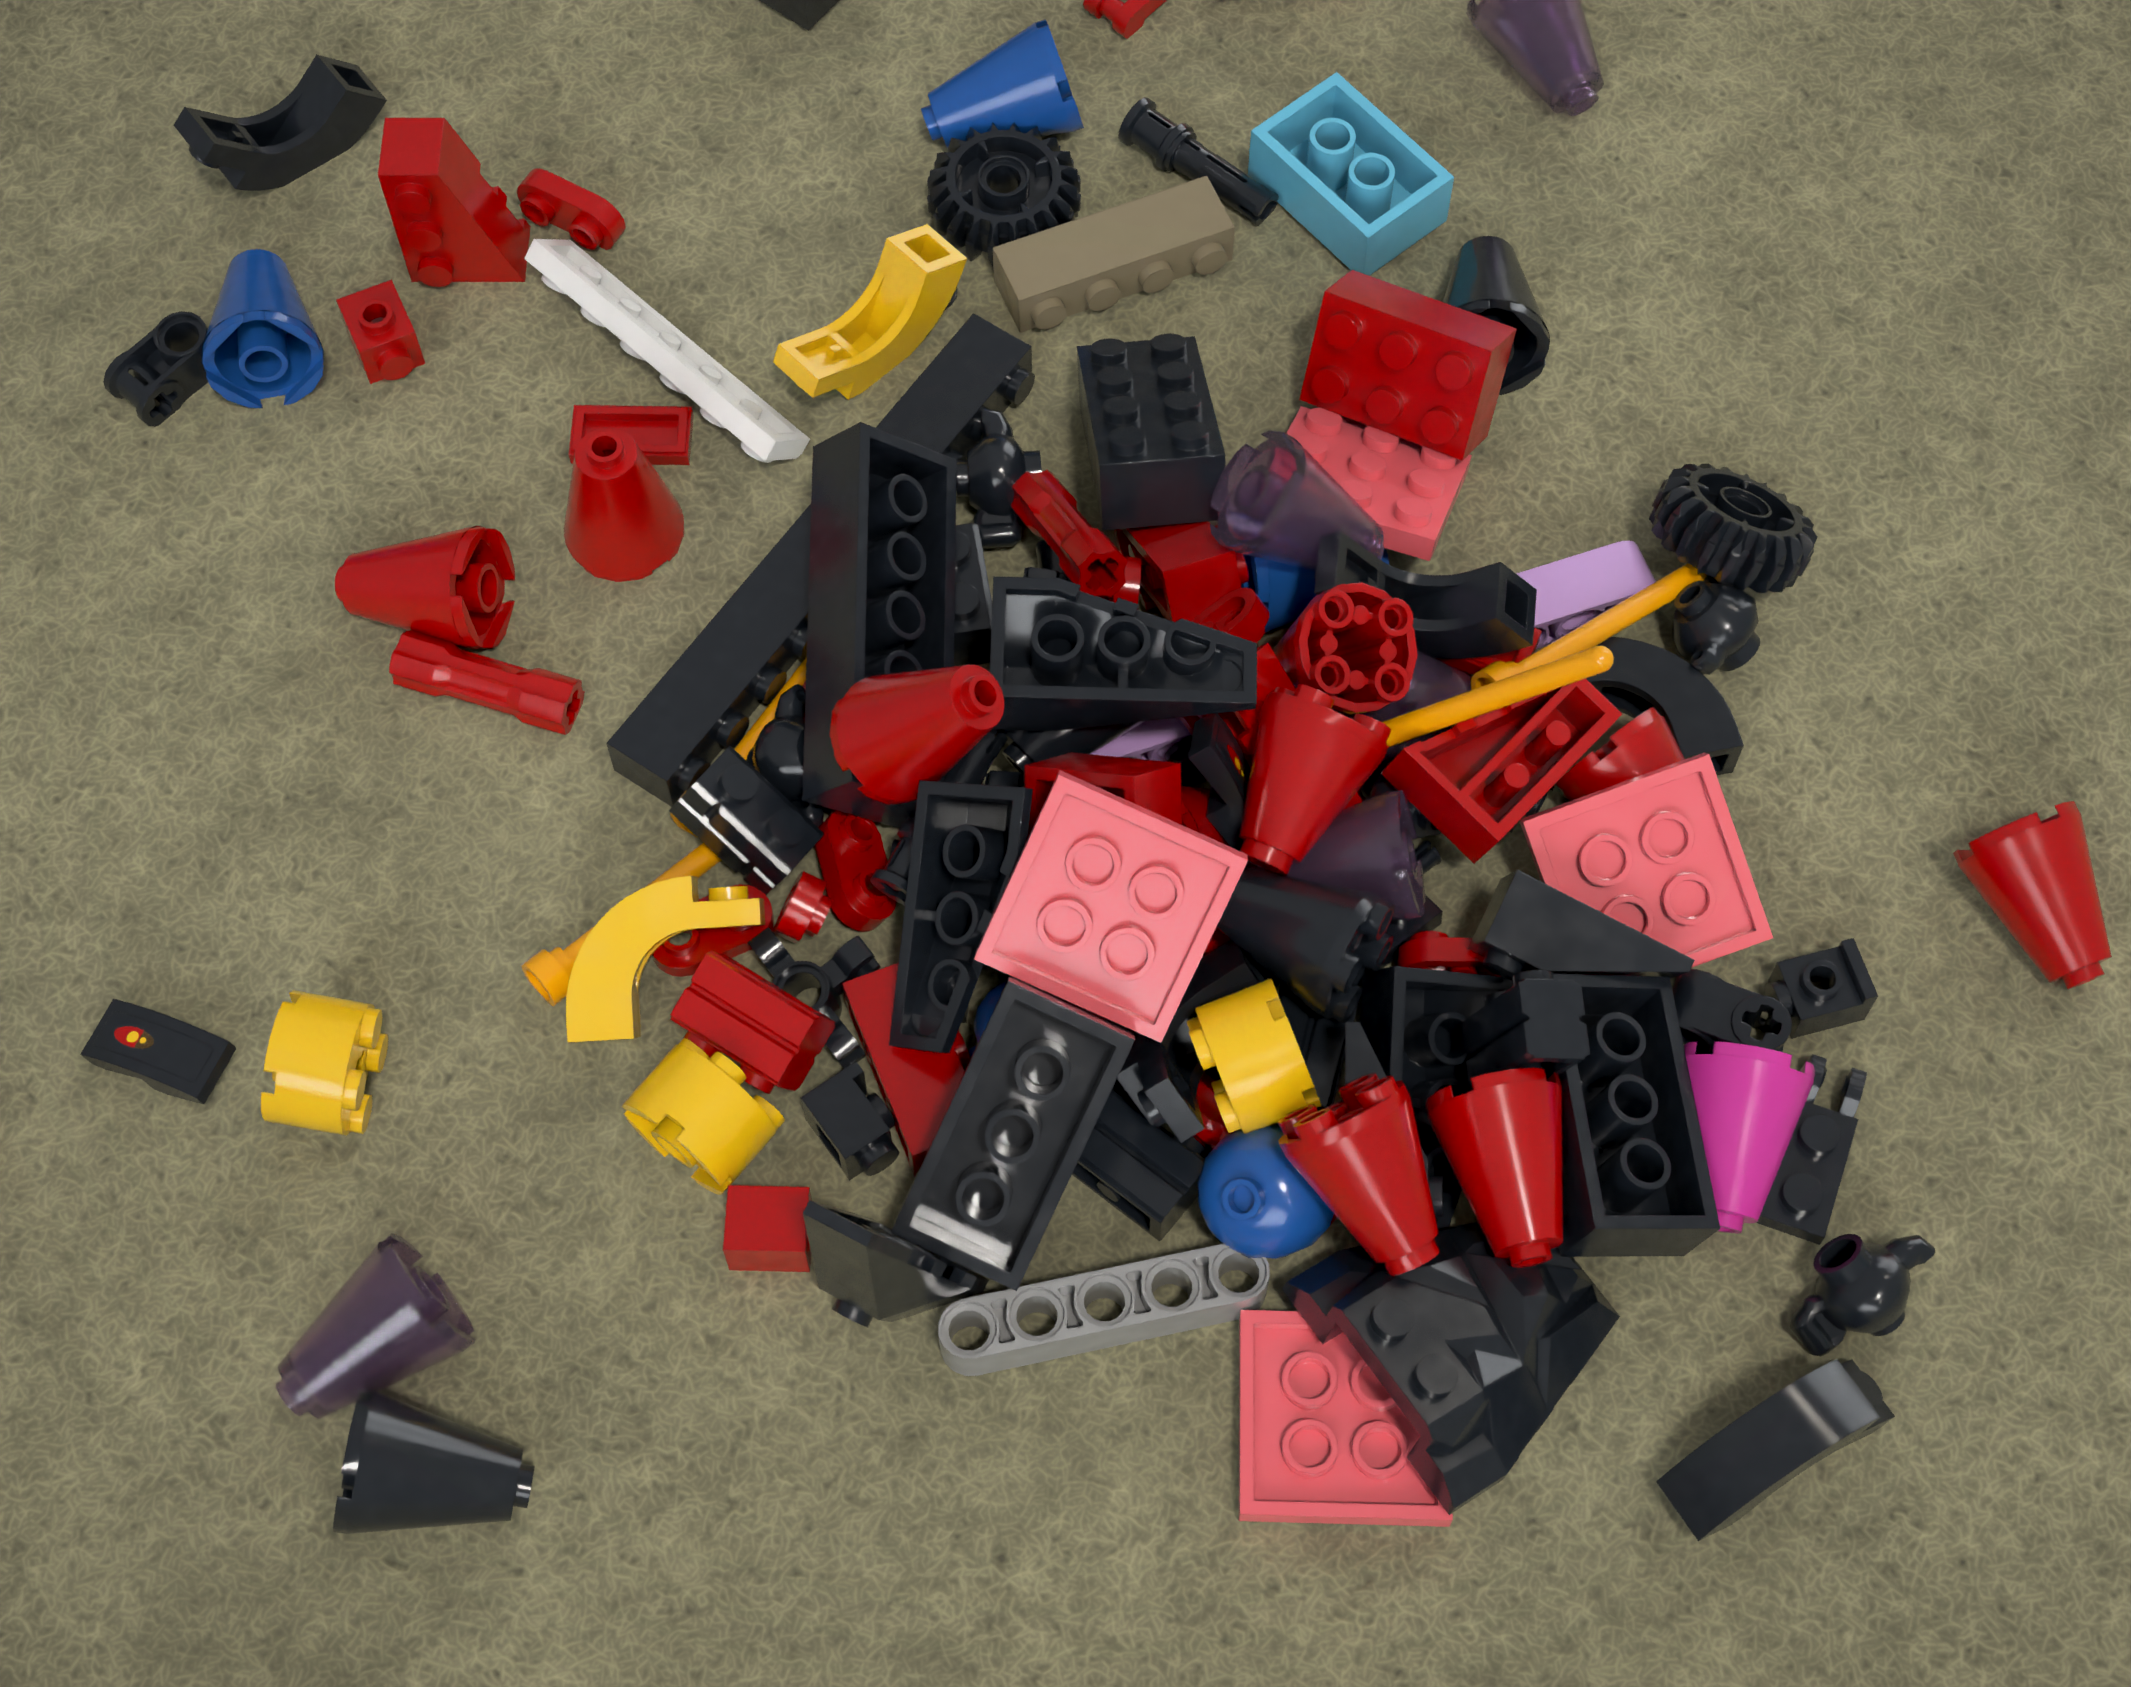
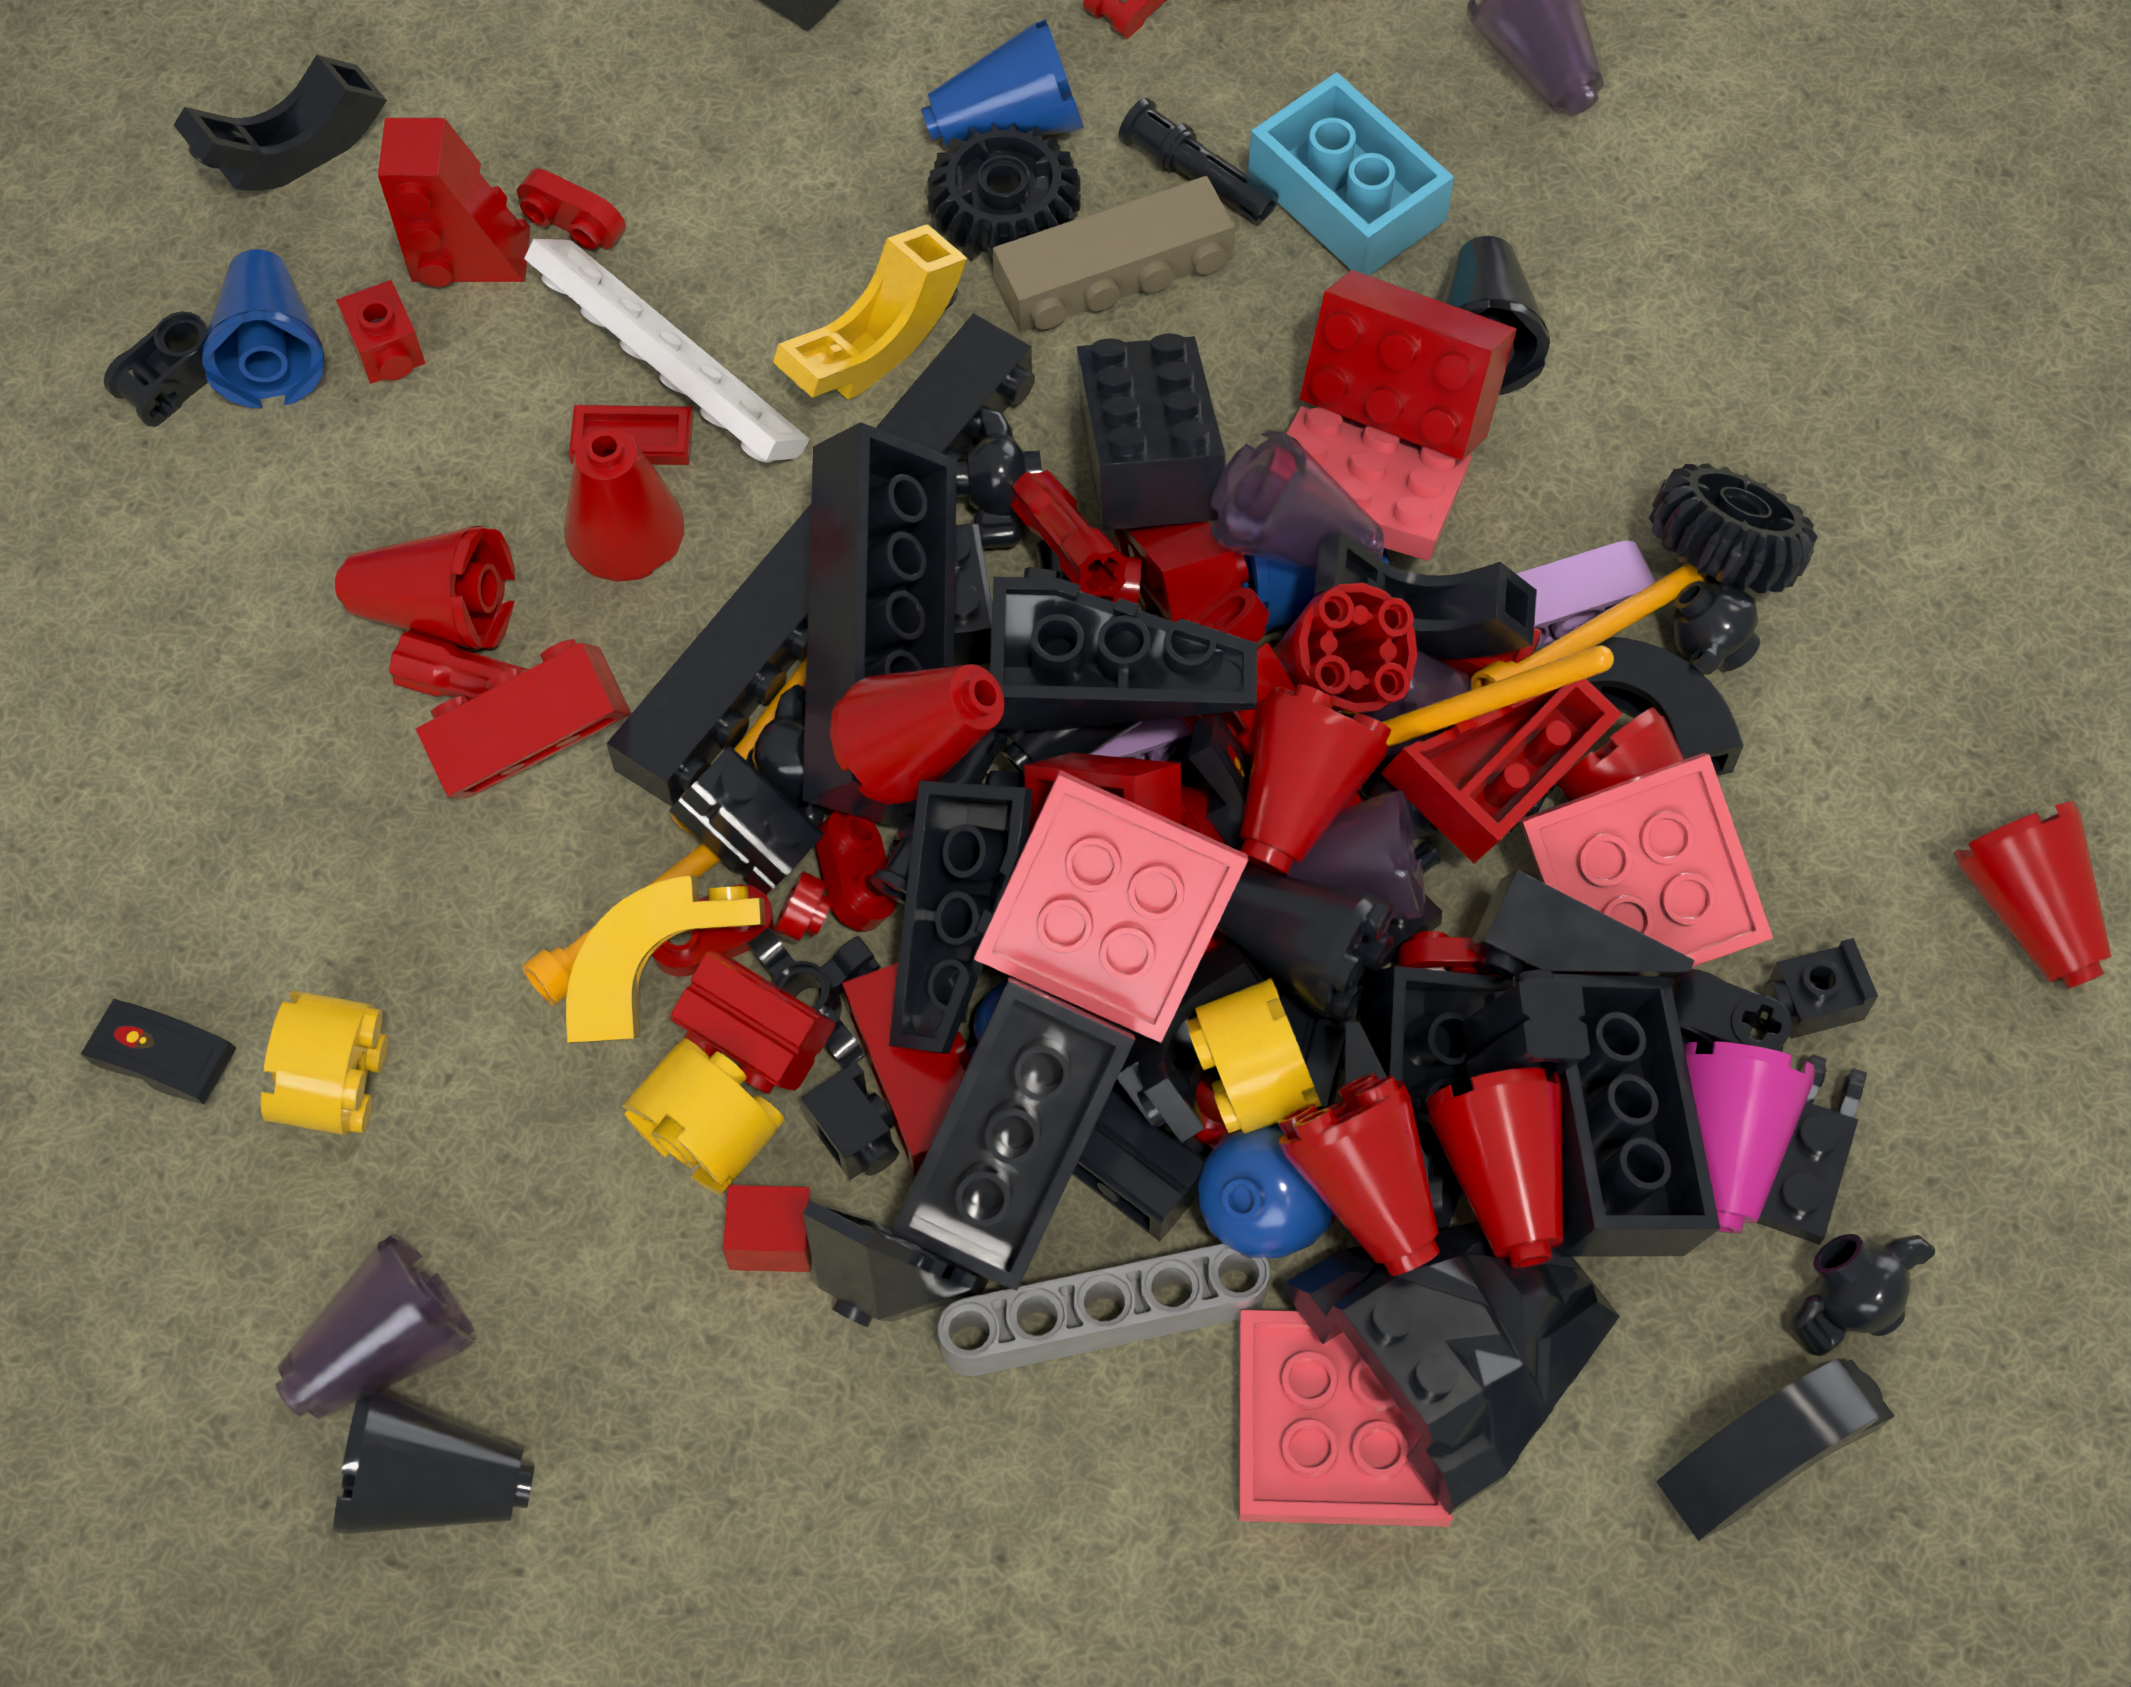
none -> red brick [415,639,632,799]

